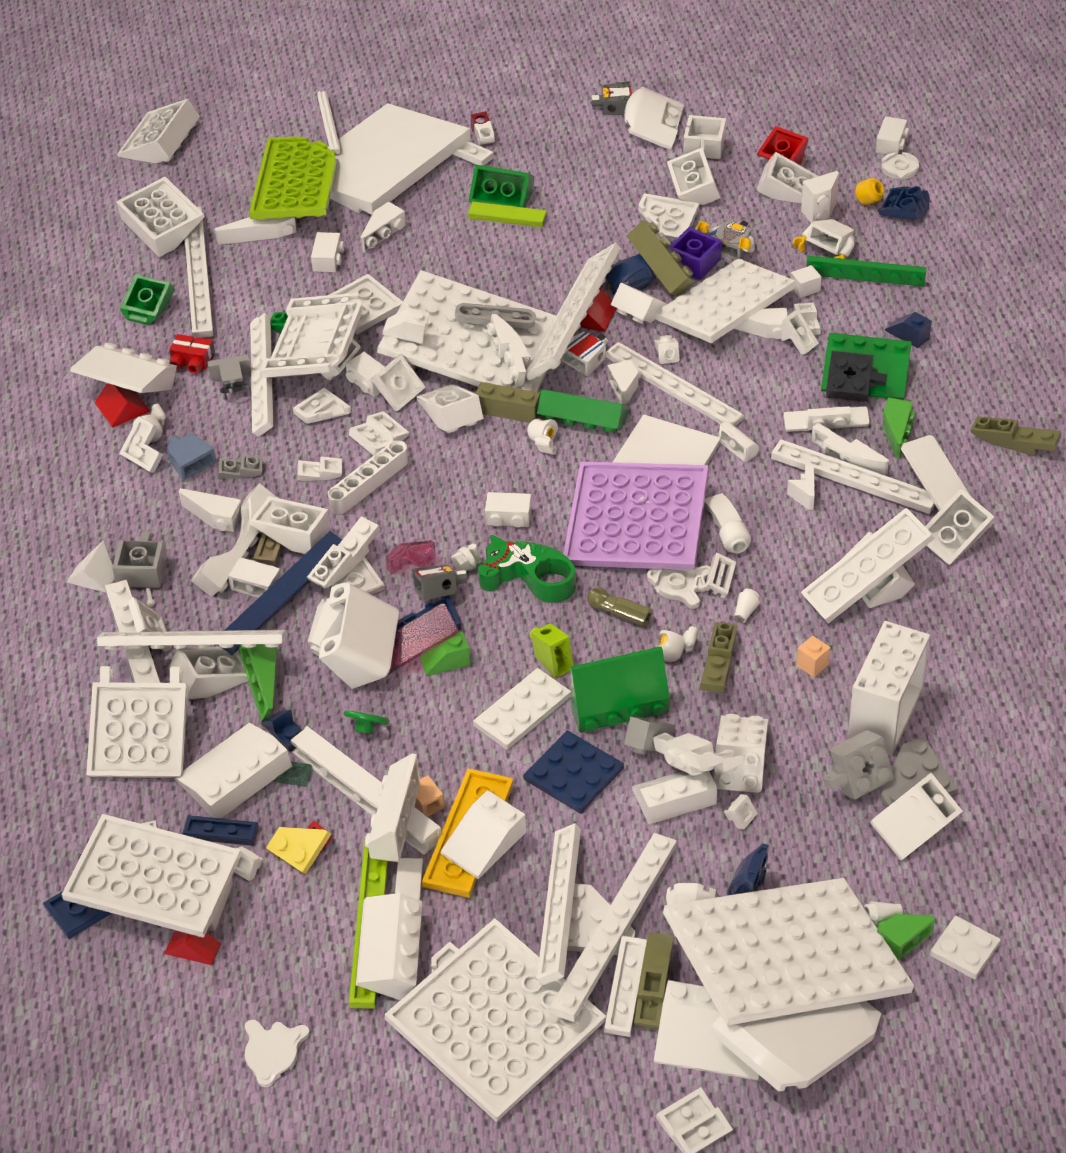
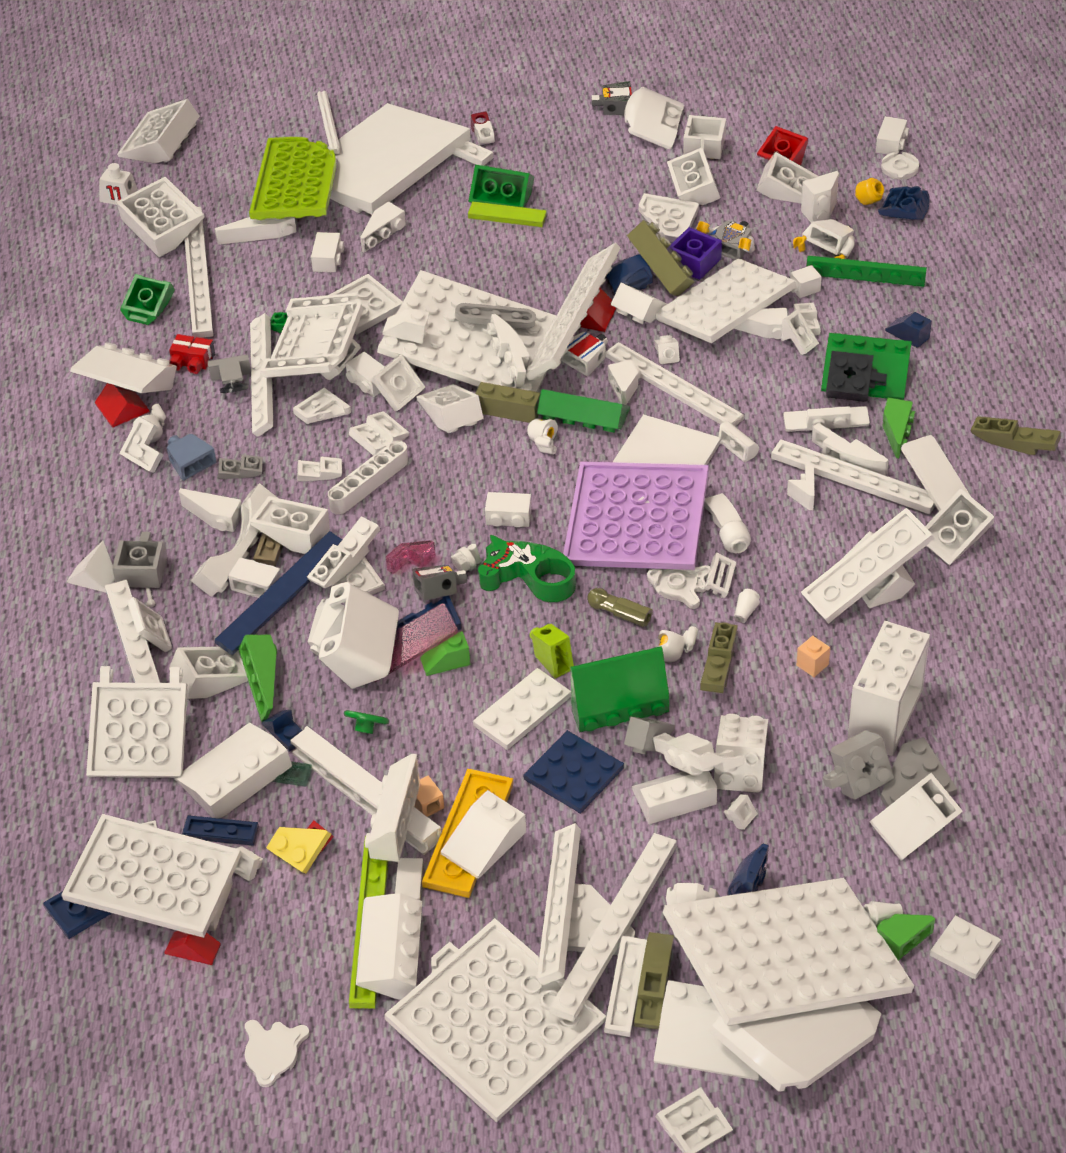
white plate [97,630,285,649] -> none
none -> white torso [99,163,138,205]

